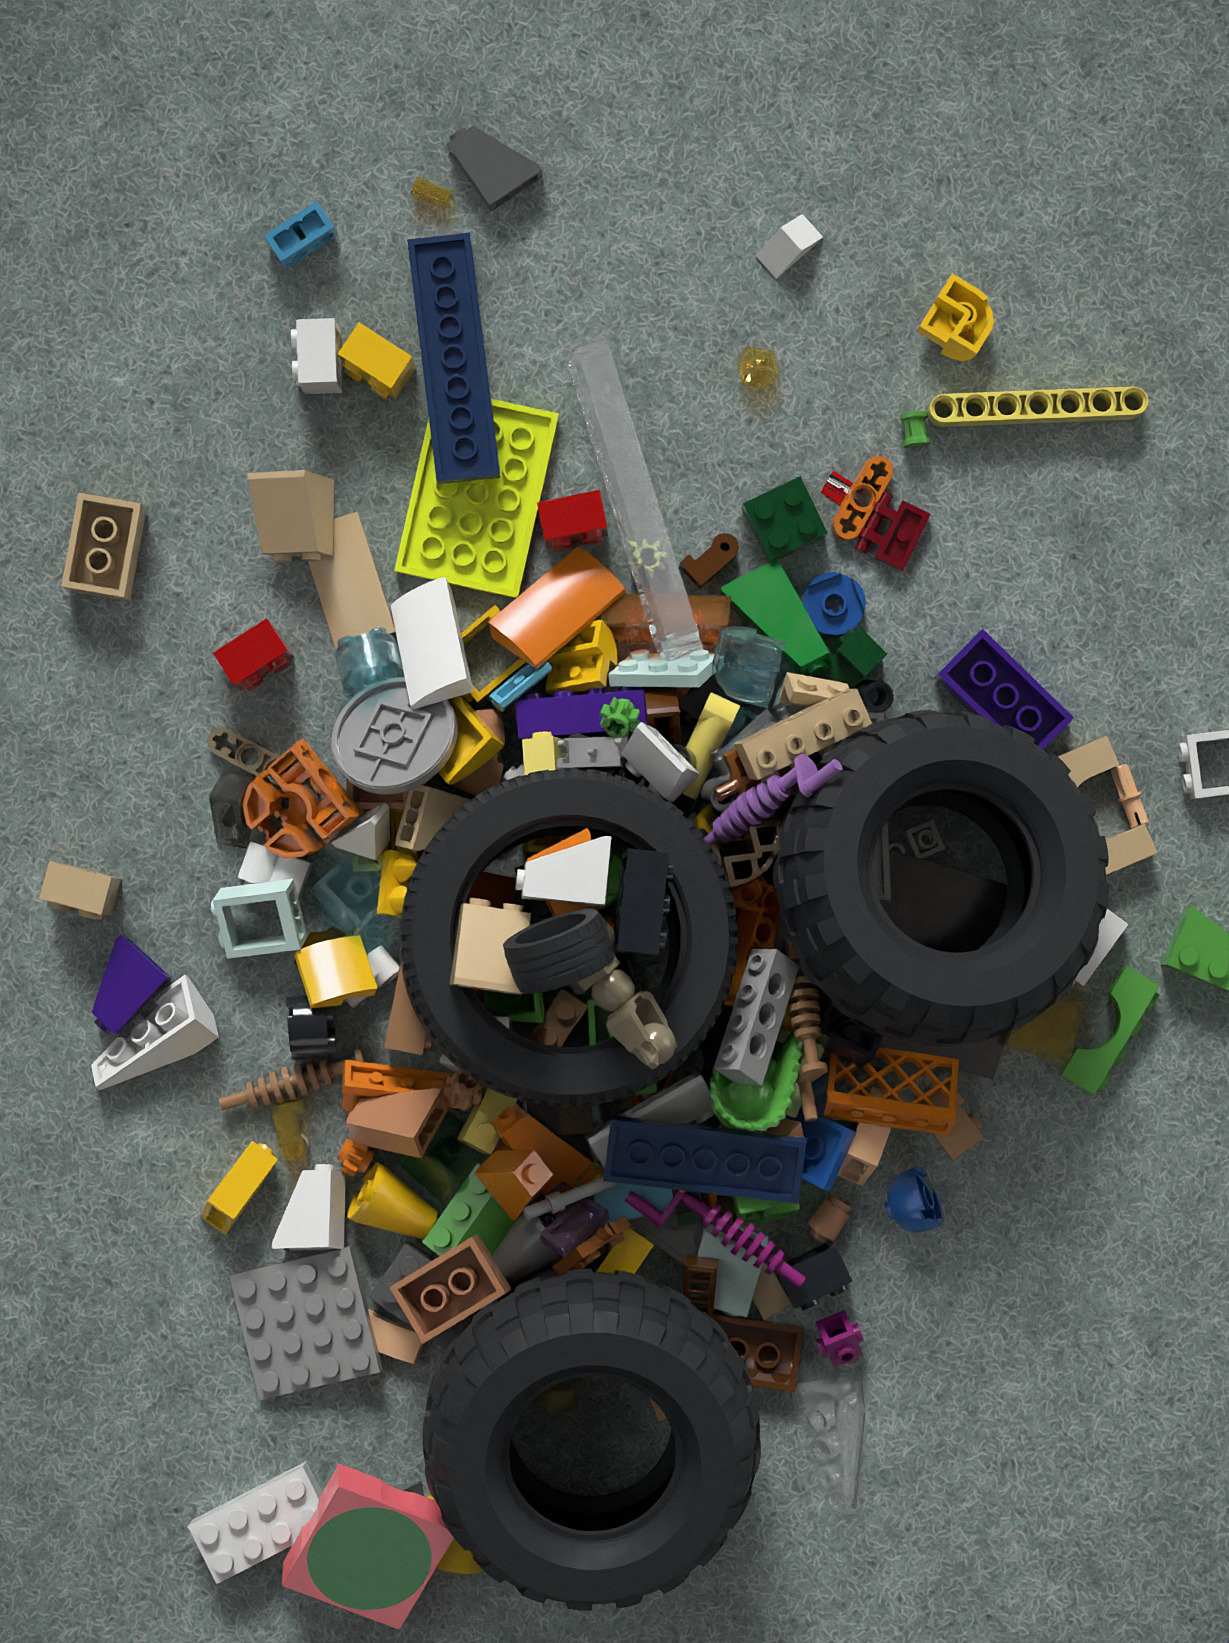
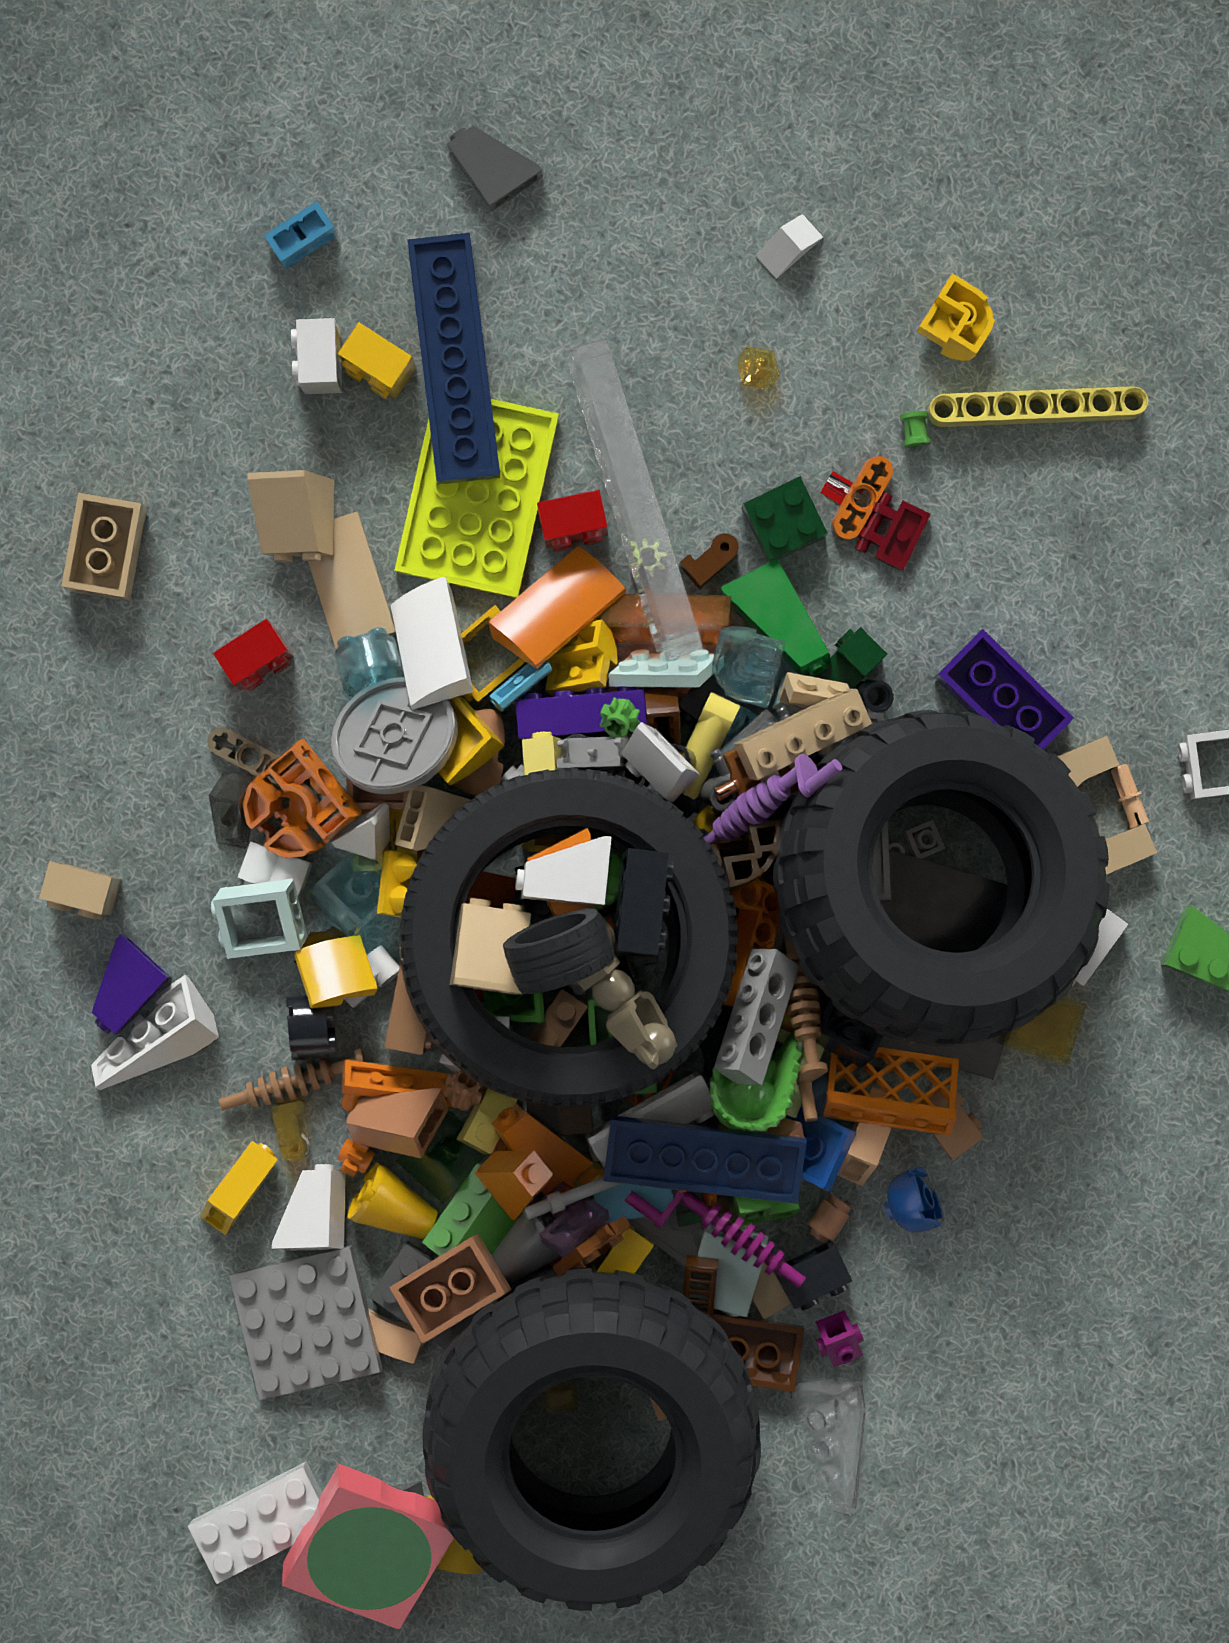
clear yellow pin [411,176,453,209] -> none
blue plate [802,572,866,636] -> none
bright green arch [1058,966,1160,1095] -> none

